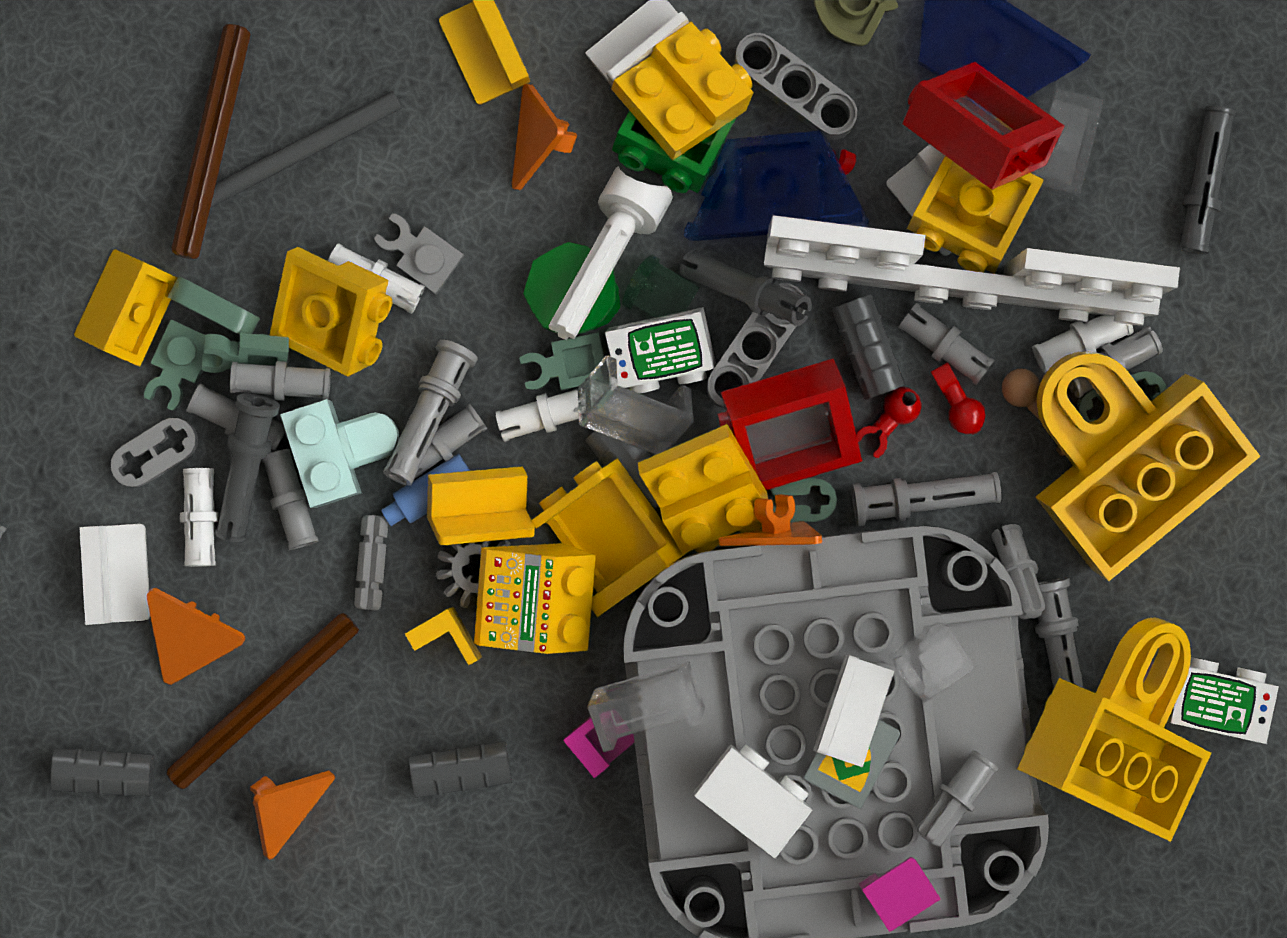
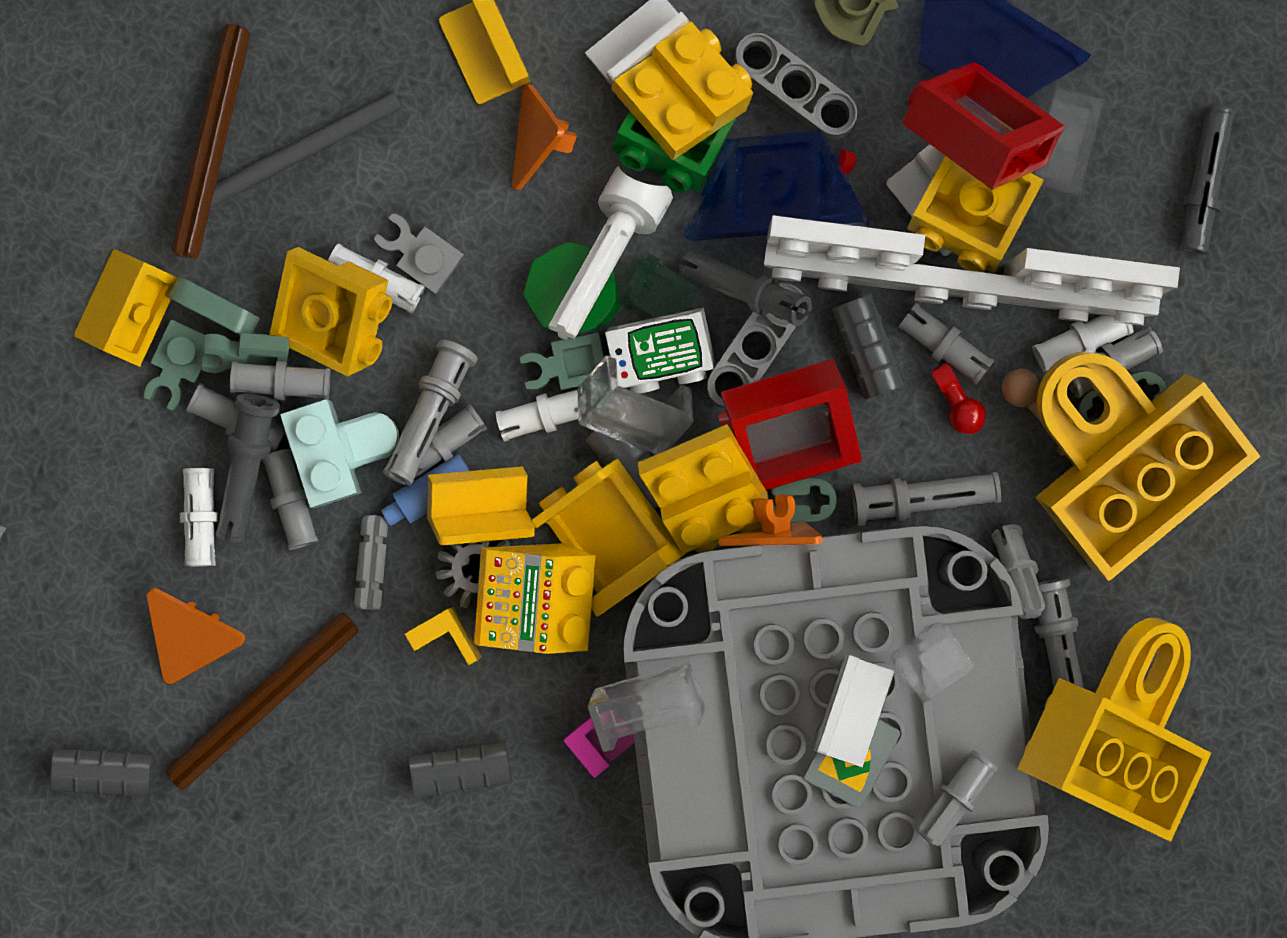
white panel [79,524,150,625] -> none
light grey beam [111,418,198,487] -> none
orange piece [250,771,335,860] -> none
white brick [694,744,813,858] -> none
red arm [856,387,922,458] -> none
dark pink panel [859,857,941,932] -> none
brick [1167,657,1279,744] -> none

